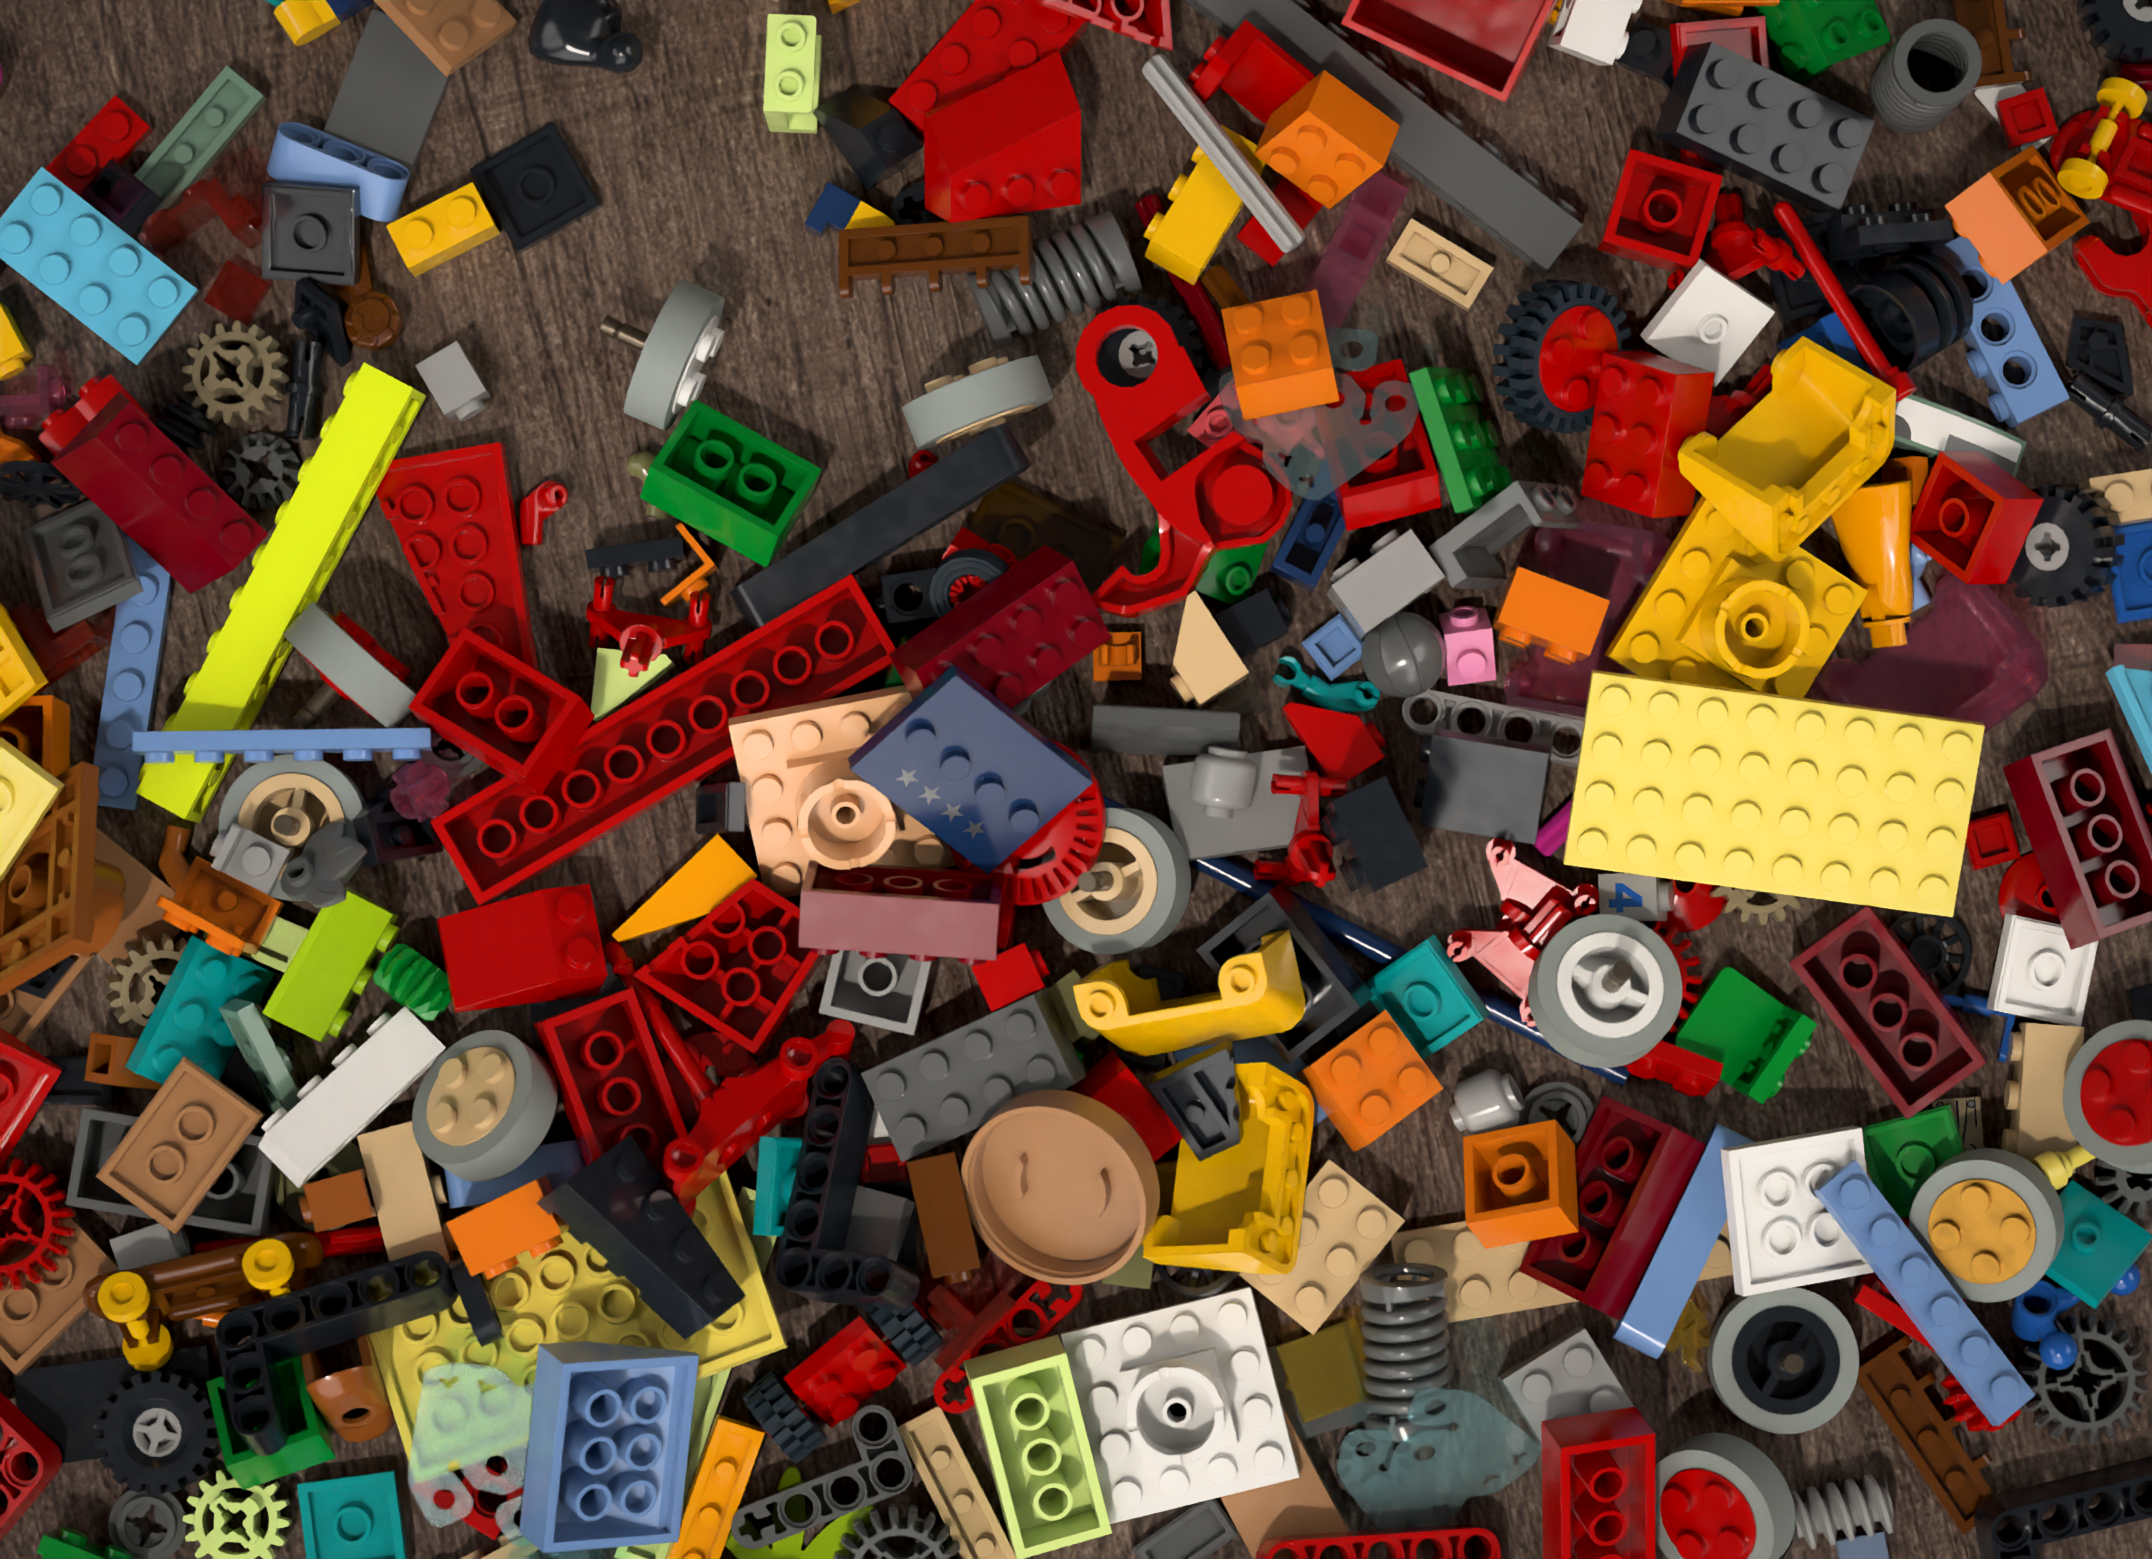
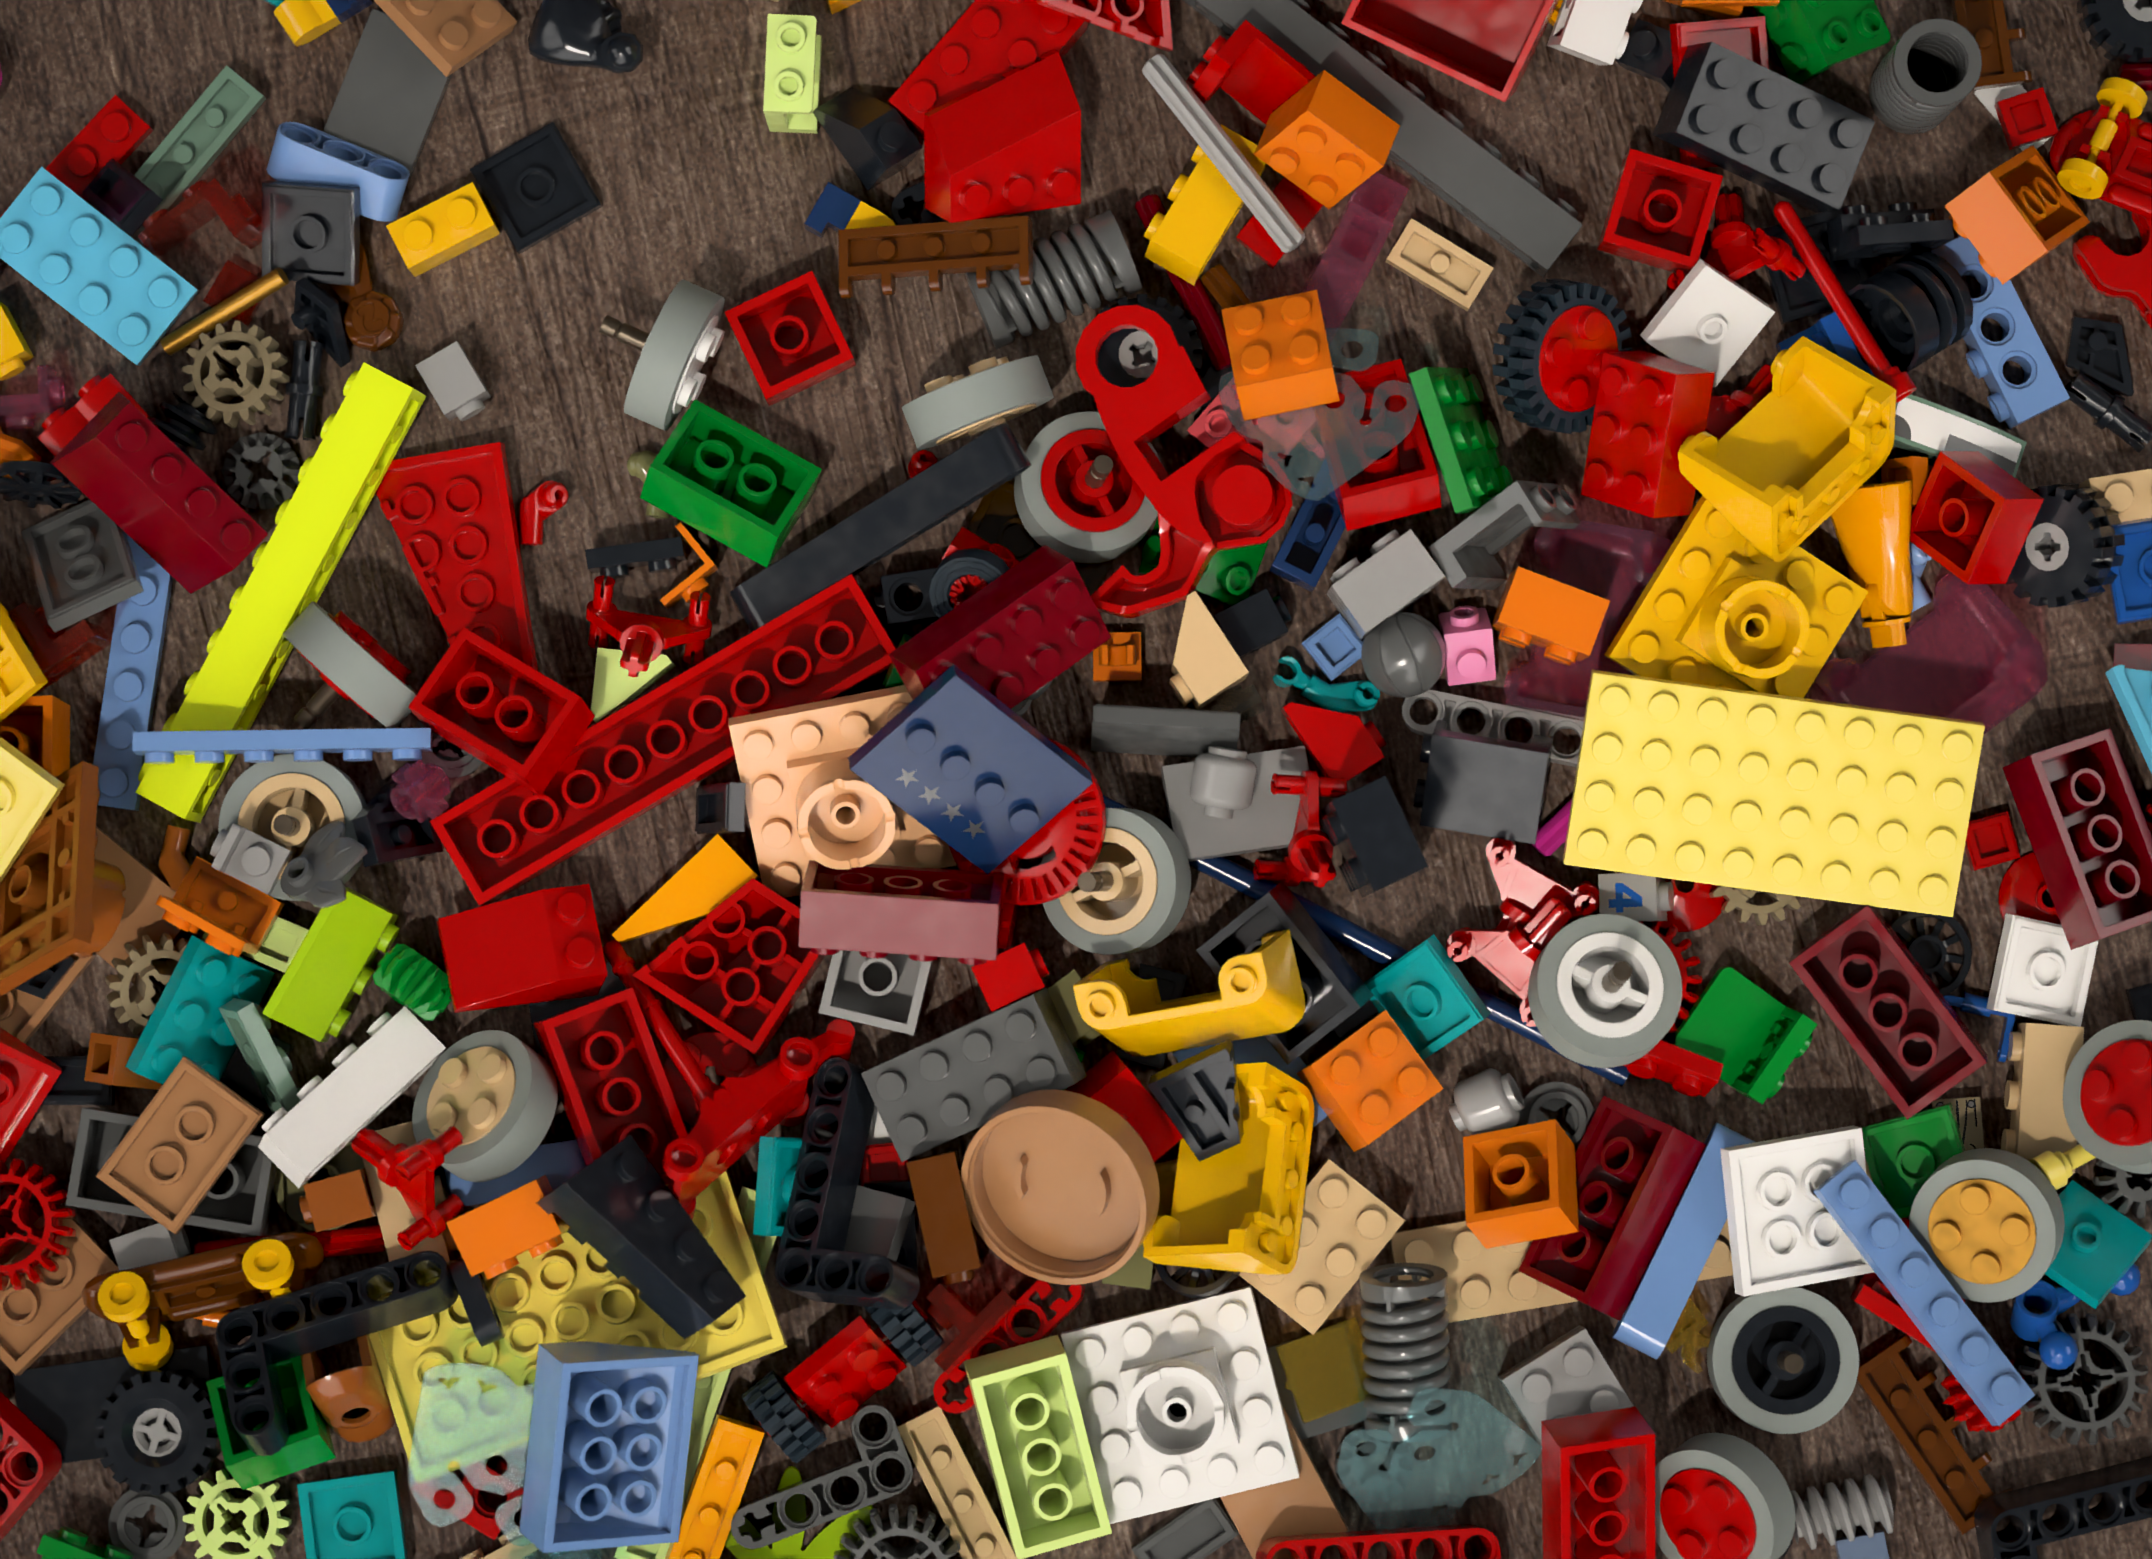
none -> pearl gold bar [160,267,289,356]
none -> red axle [351,1126,464,1251]
none -> red brick [724,271,856,406]
none -> wheel [1014,411,1161,563]

